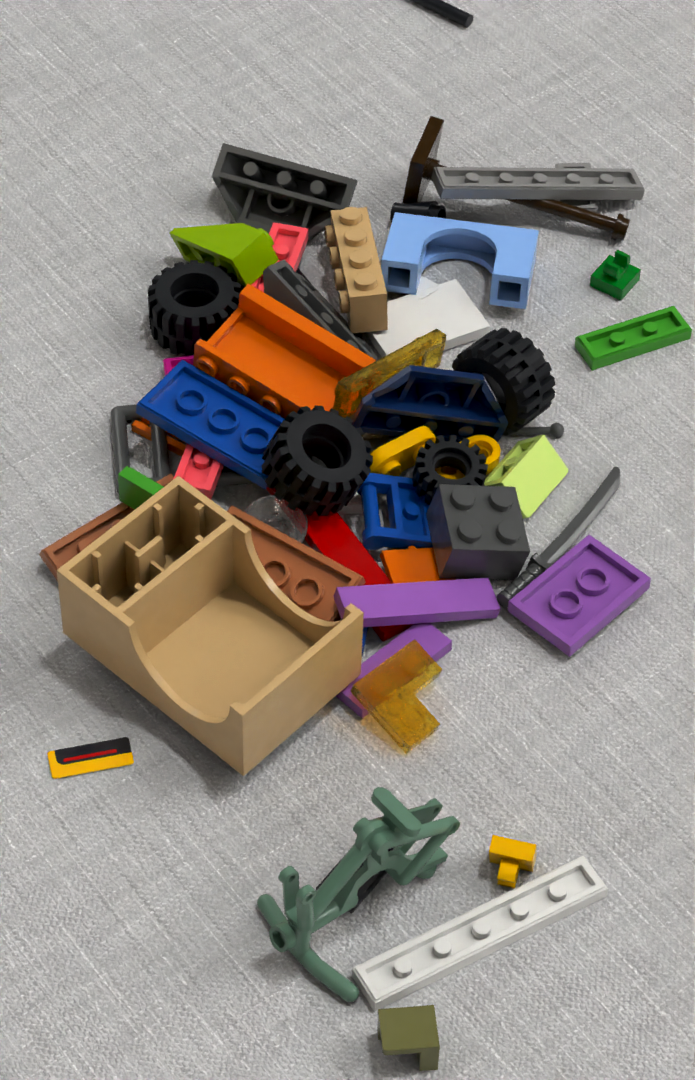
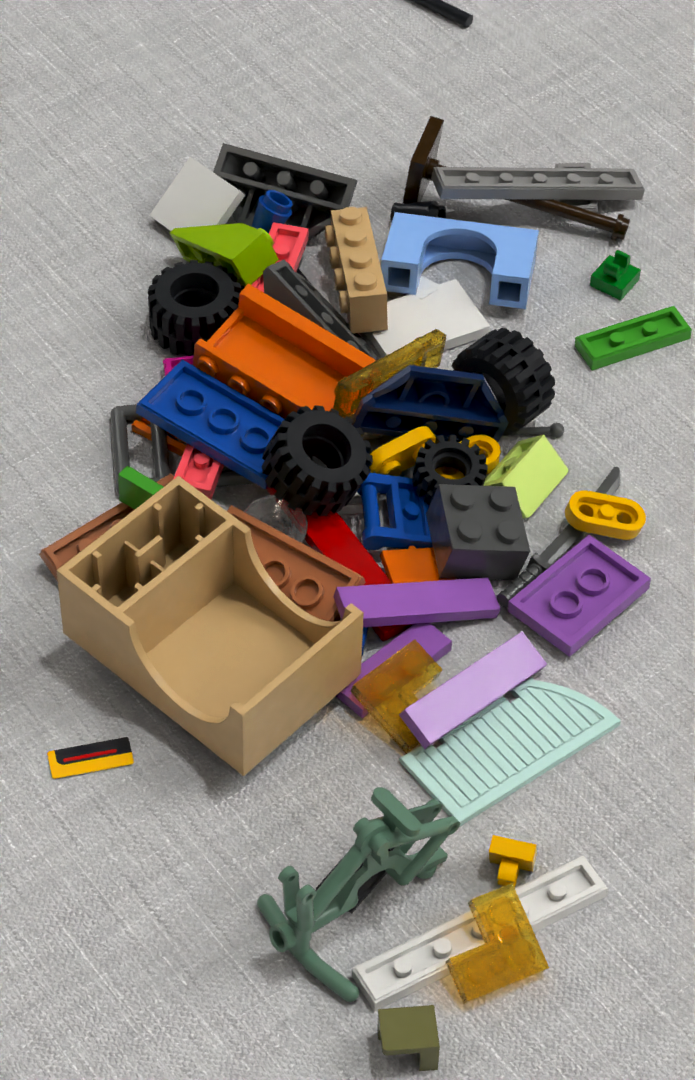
none -> white tile [149,157,245,231]
none -> blue cone [251,190,293,234]
none -> tile [399,631,547,749]
none -> light aqua piece [399,678,621,826]
none -> clear yellow plate [445,883,549,1004]
none -> yellow plate [565,490,646,540]

